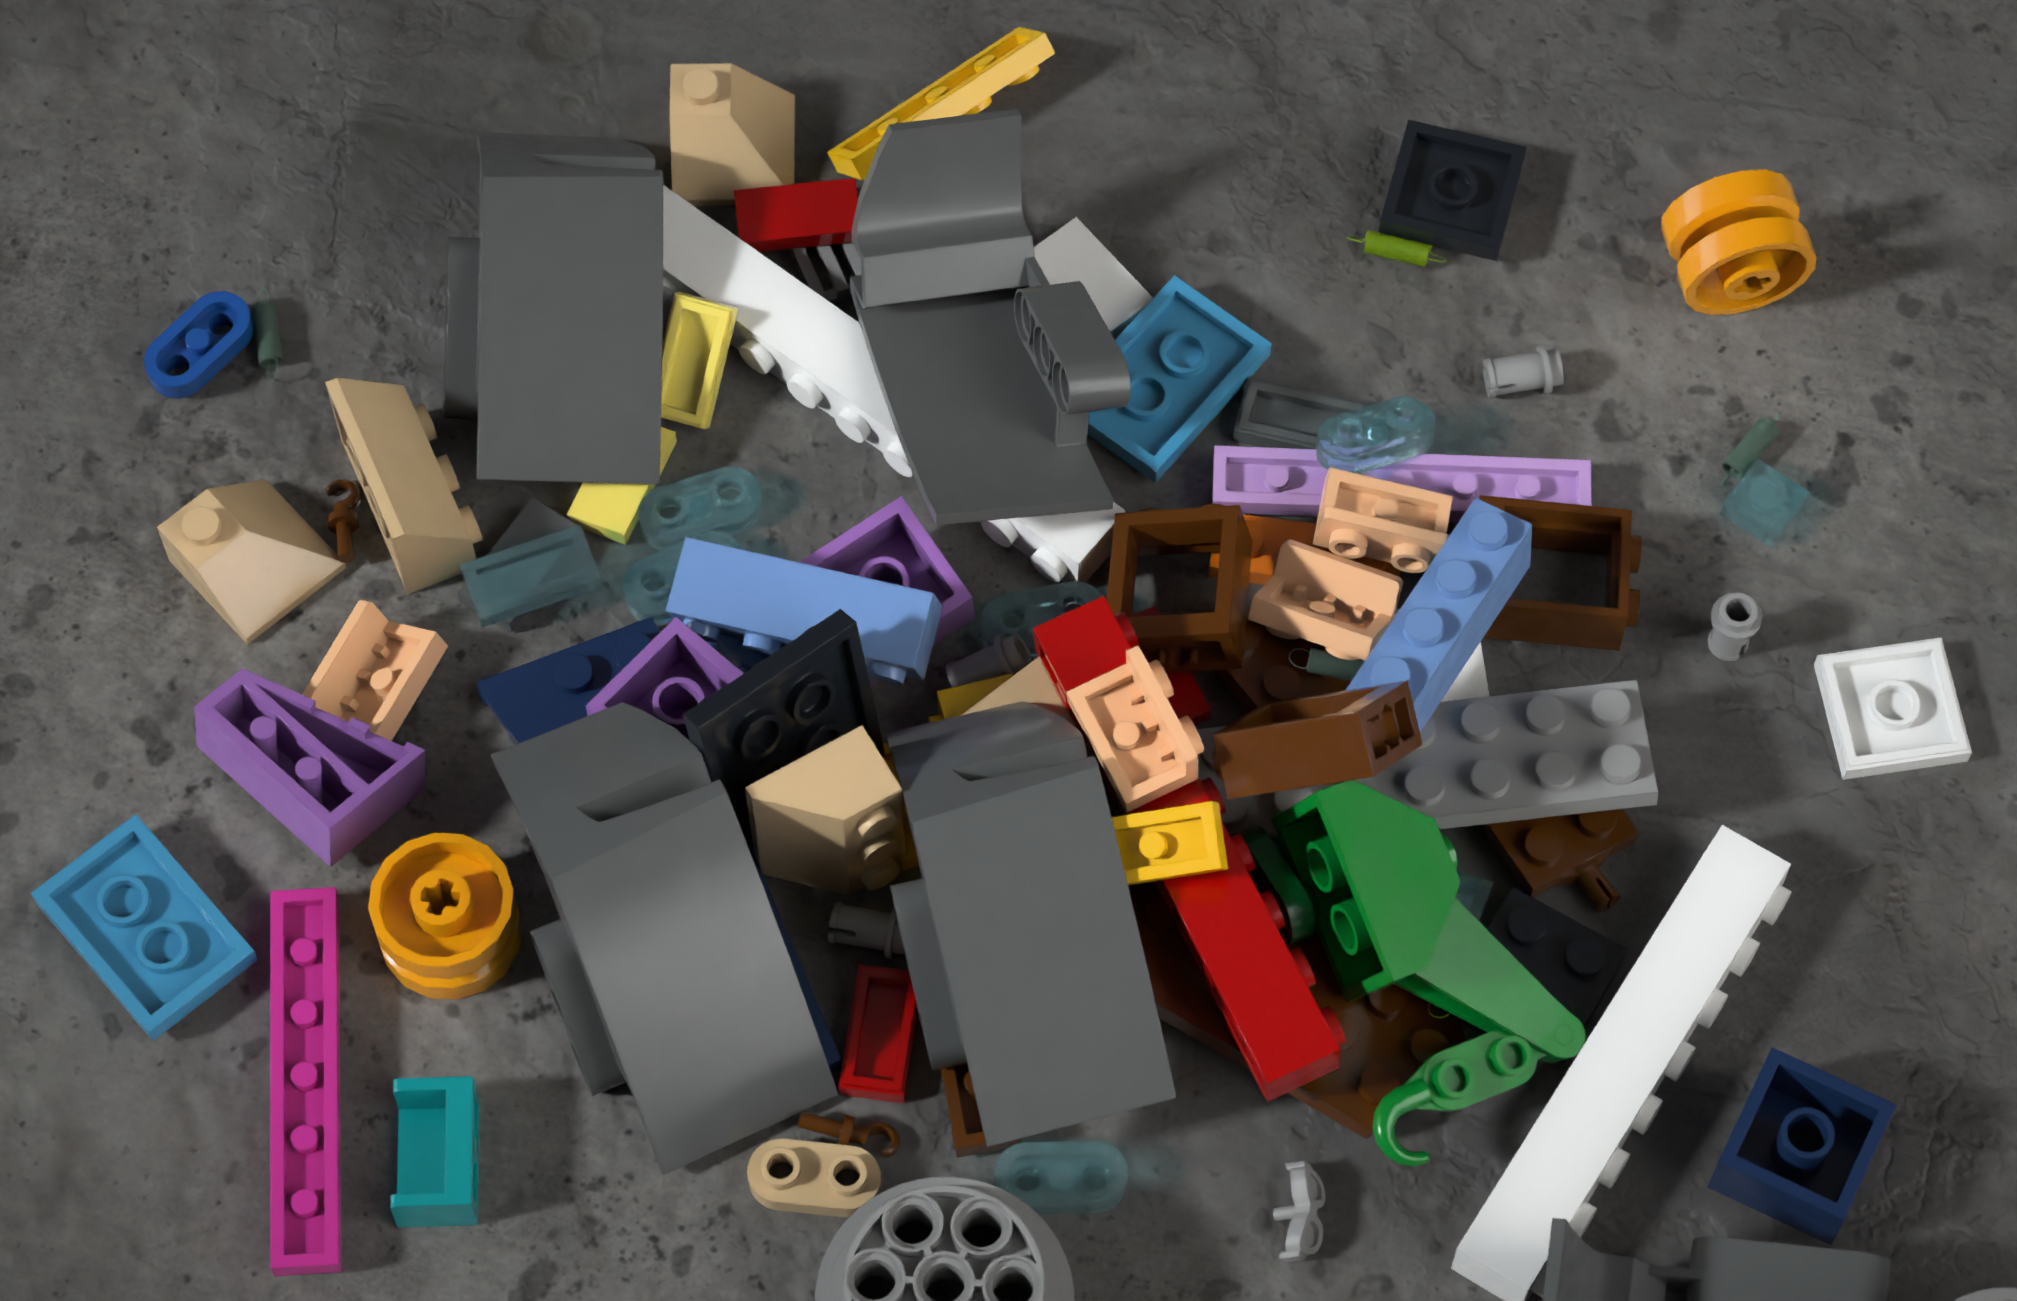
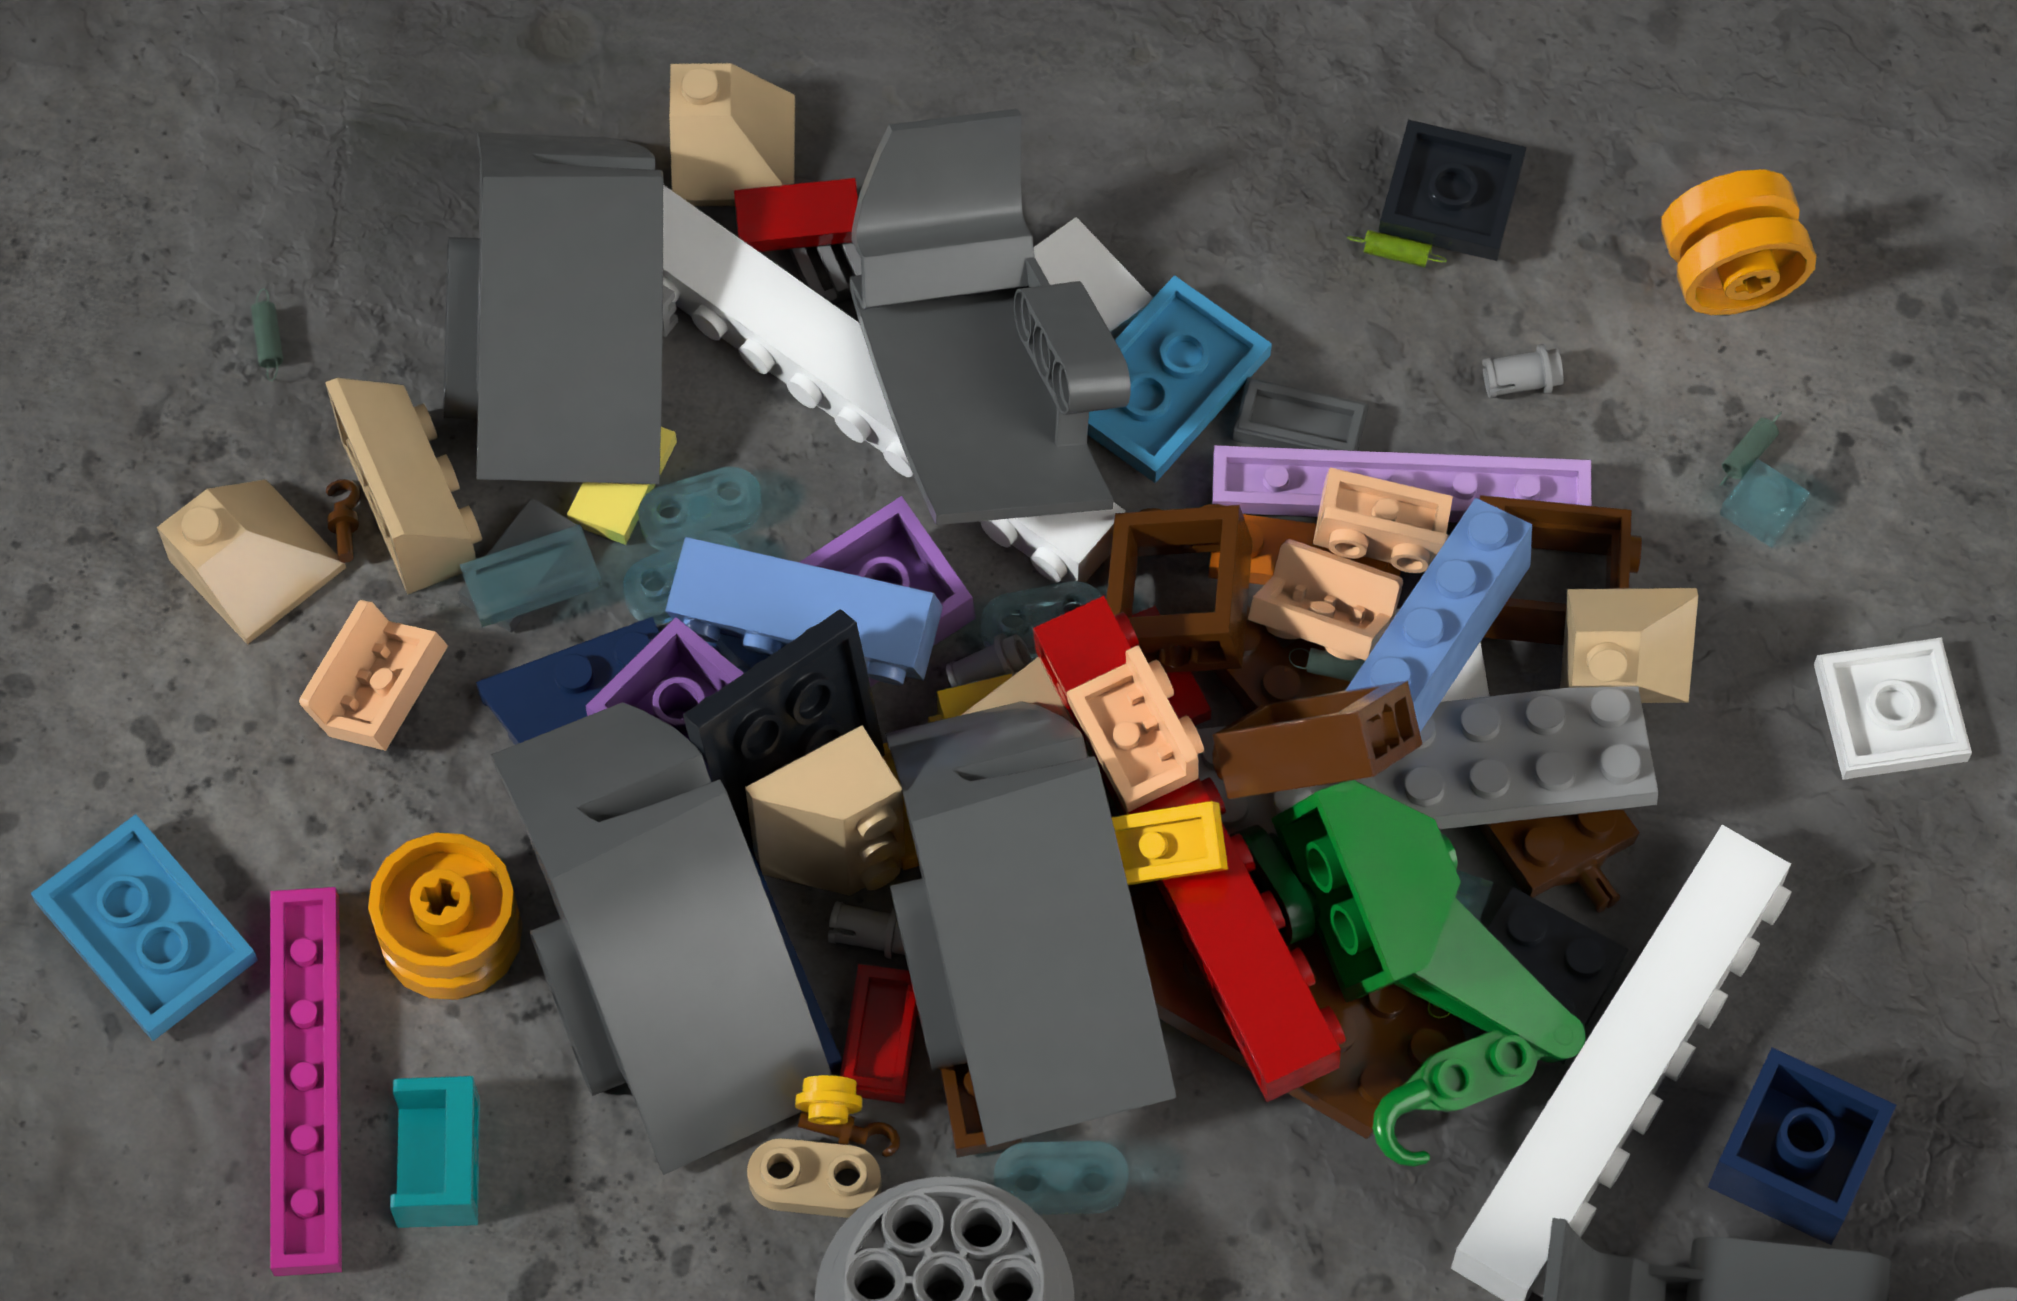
blue plate [144,291,254,398] -> none
medium lavender wedge [194,668,426,867] -> none
light yellow tile [661,292,738,429] -> none
yellow plate [827,27,1055,180] -> none
light grey piece [1273,1161,1325,1262] -> none
clear light blue plate [1316,397,1436,474] -> none
light grey pin [1707,592,1763,661] -> none
none -> yellow plate [795,1075,862,1125]
none -> tan slope [1560,588,1698,703]

